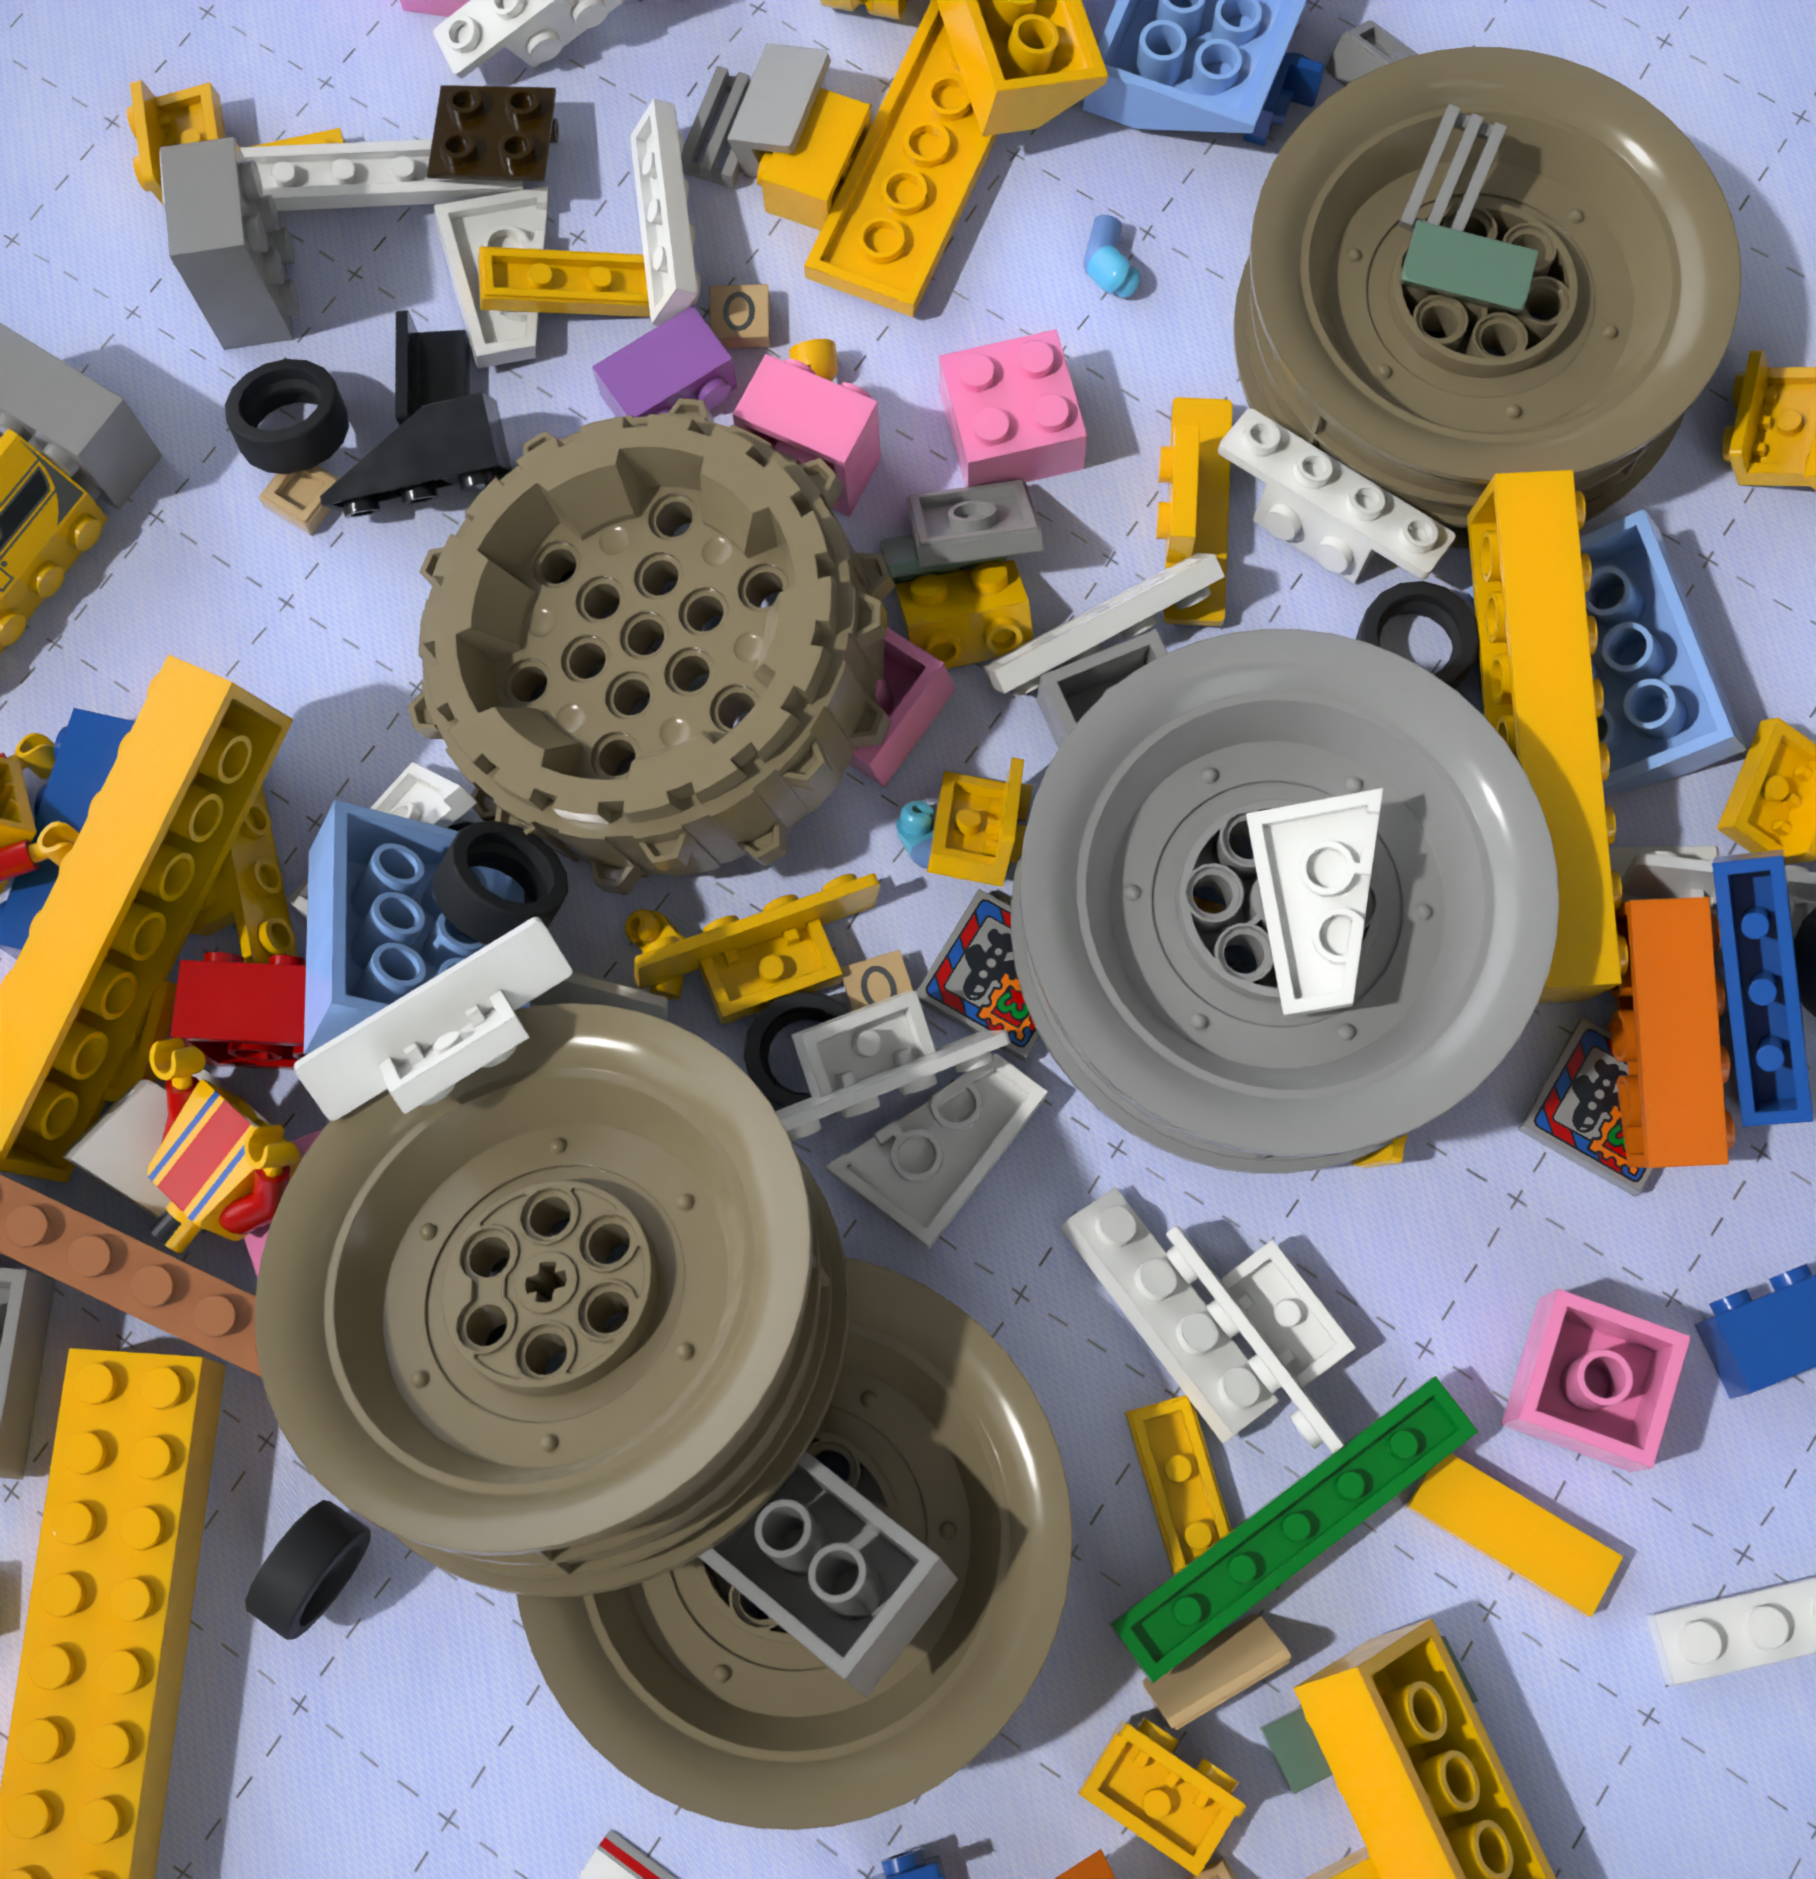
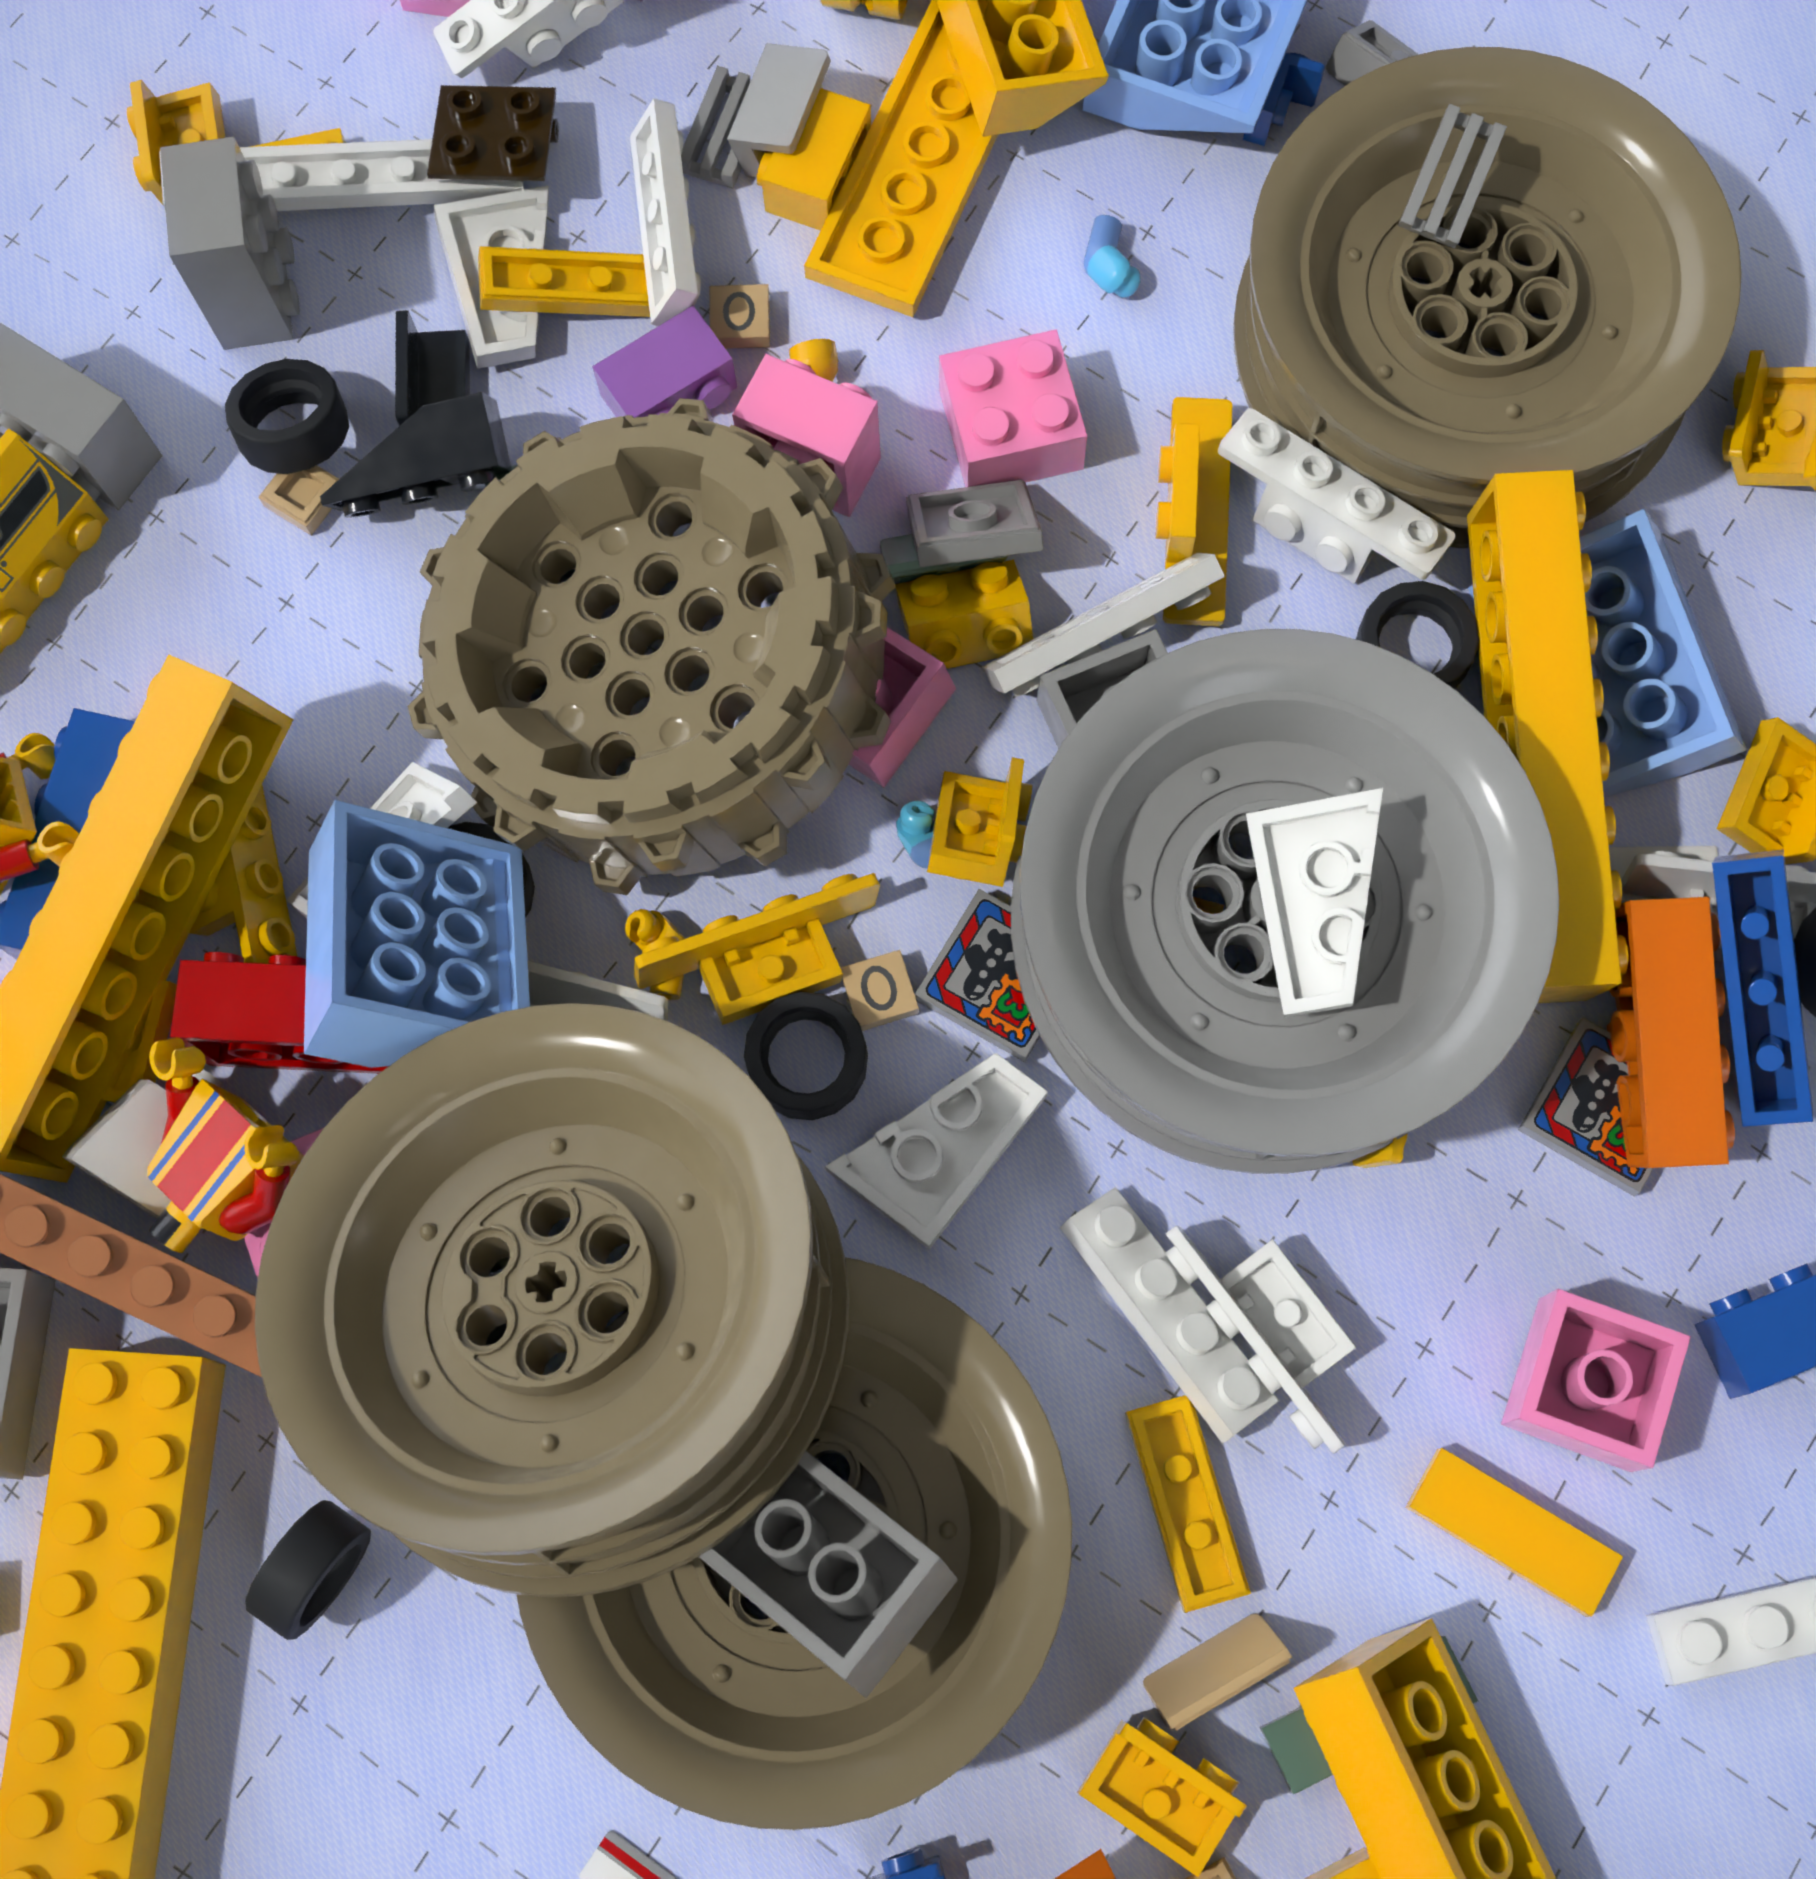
white bracket [294,917,572,1121] -> none
black tyre [433,821,568,945] -> none
white bracket [775,990,1011,1141] -> none
green plate [1109,1376,1478,1683] -> none
sand green slope [1398,220,1538,314] -> none

